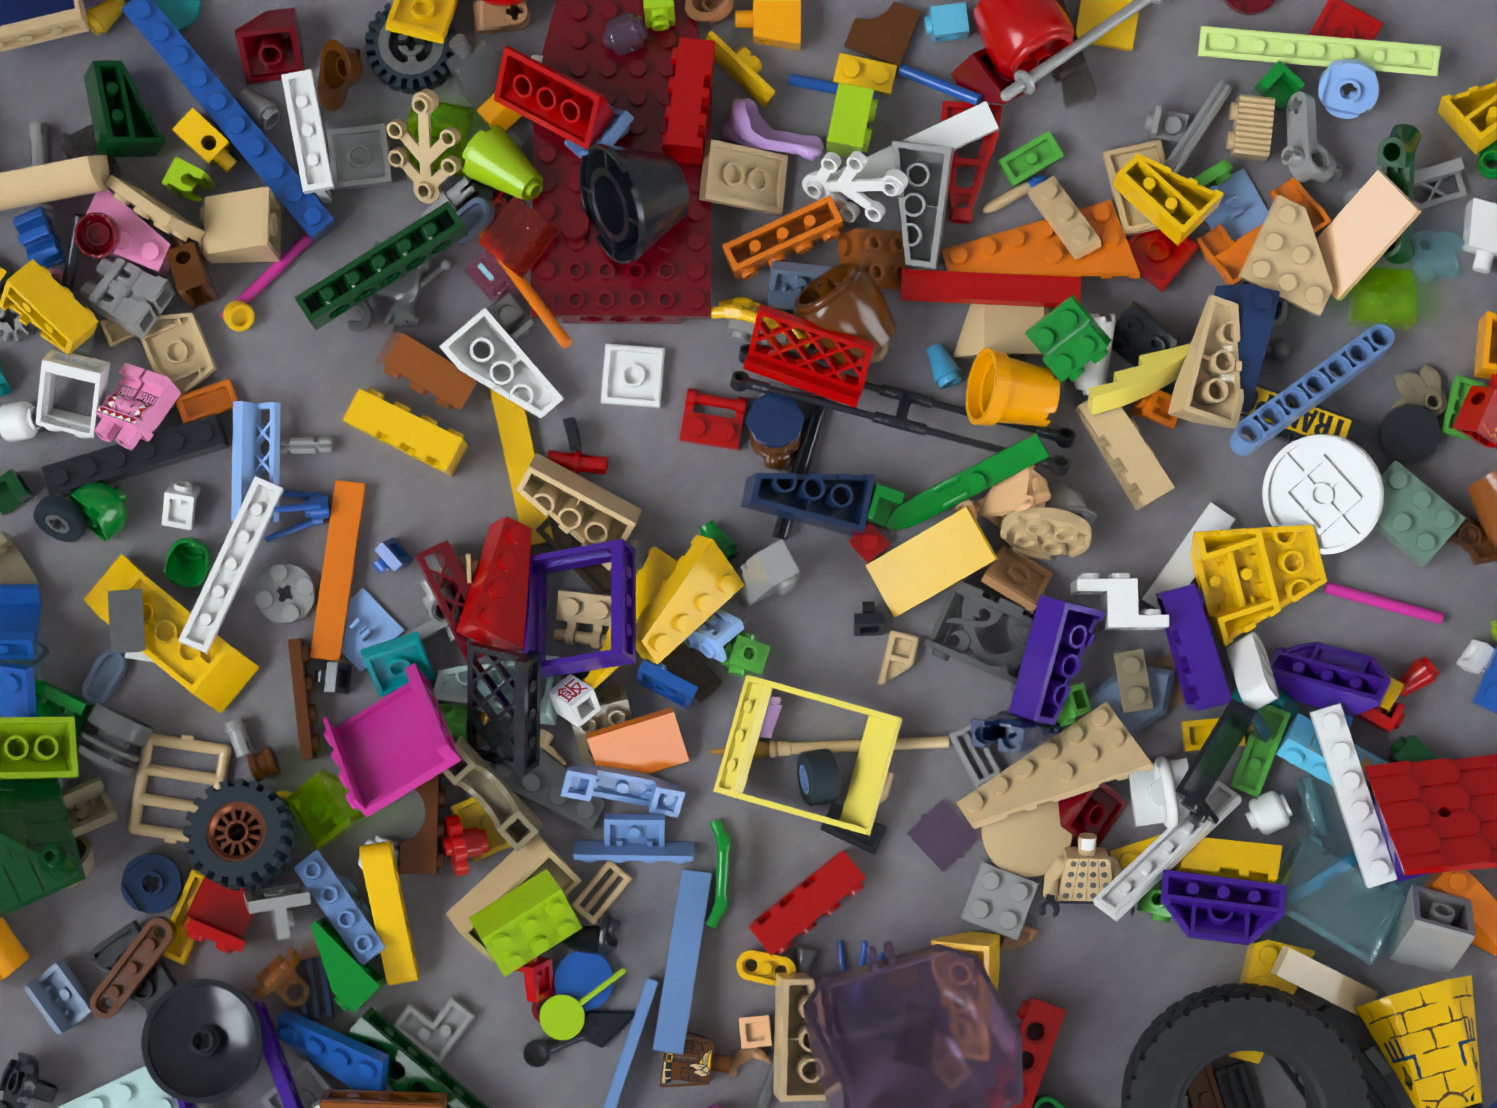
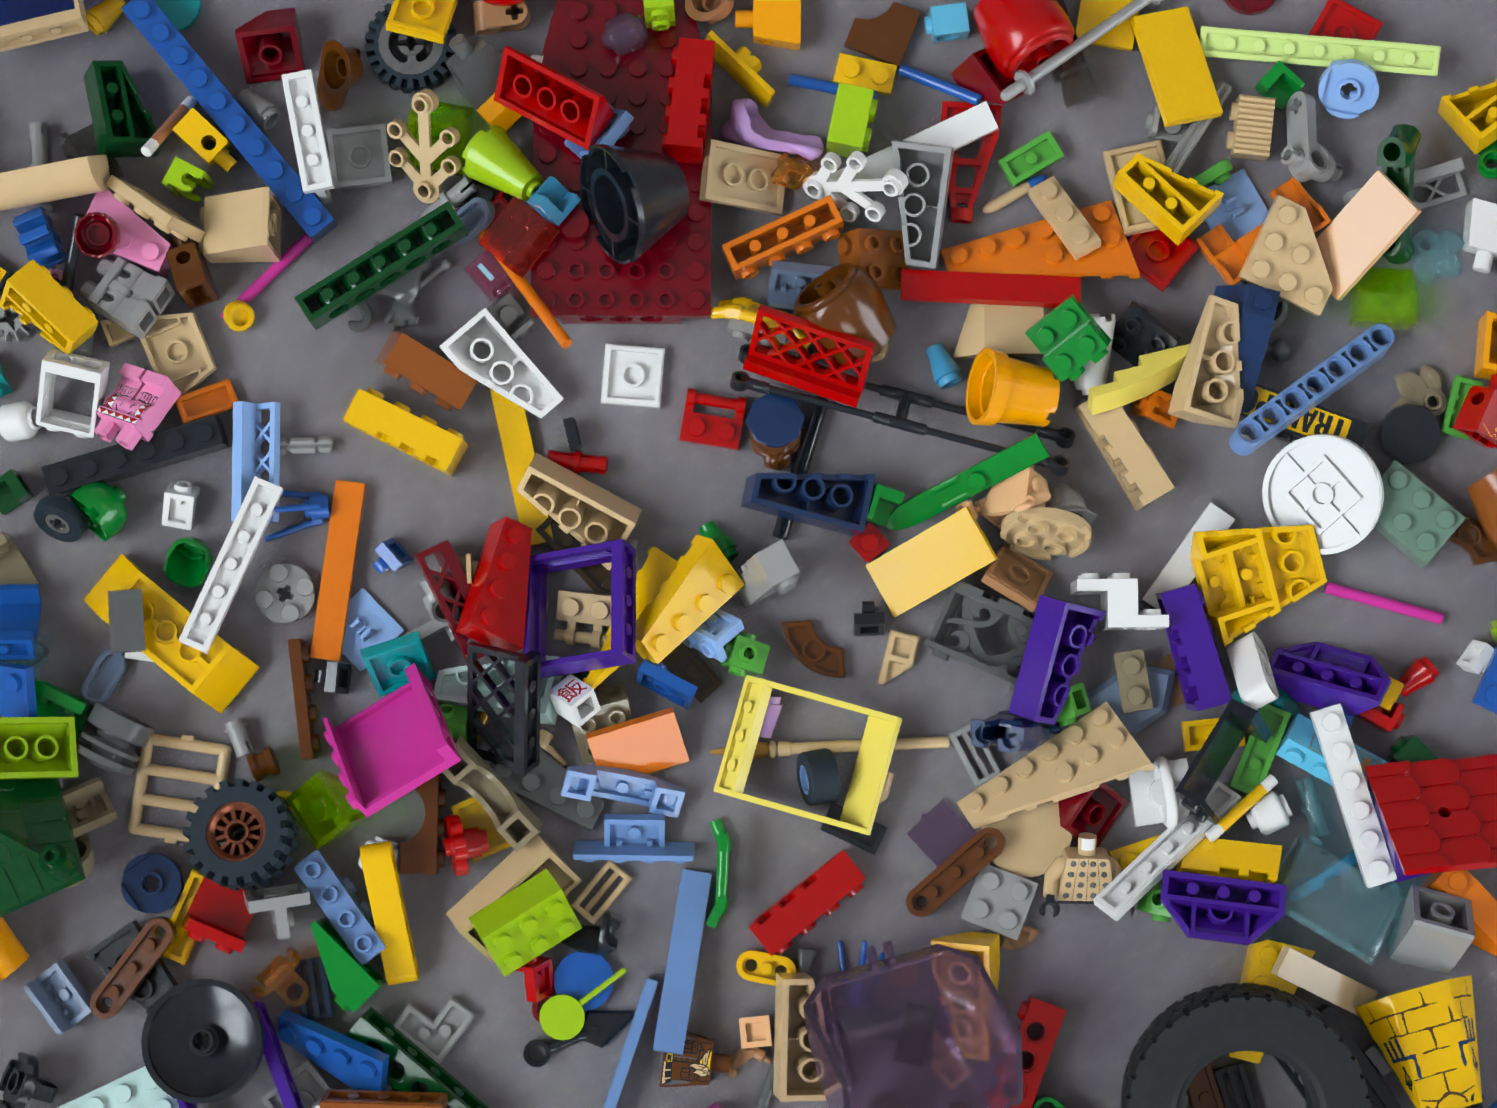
none -> nougat bar [141,96,197,157]
none -> dark azure panel [527,176,581,226]
none -> clear orange tile [771,152,813,191]
none -> reddish brown tile [782,620,846,678]
none -> reddish brown plate [906,827,1006,917]
none -> yellow tile [1130,6,1223,127]
none -> yellow bar [1205,774,1278,843]

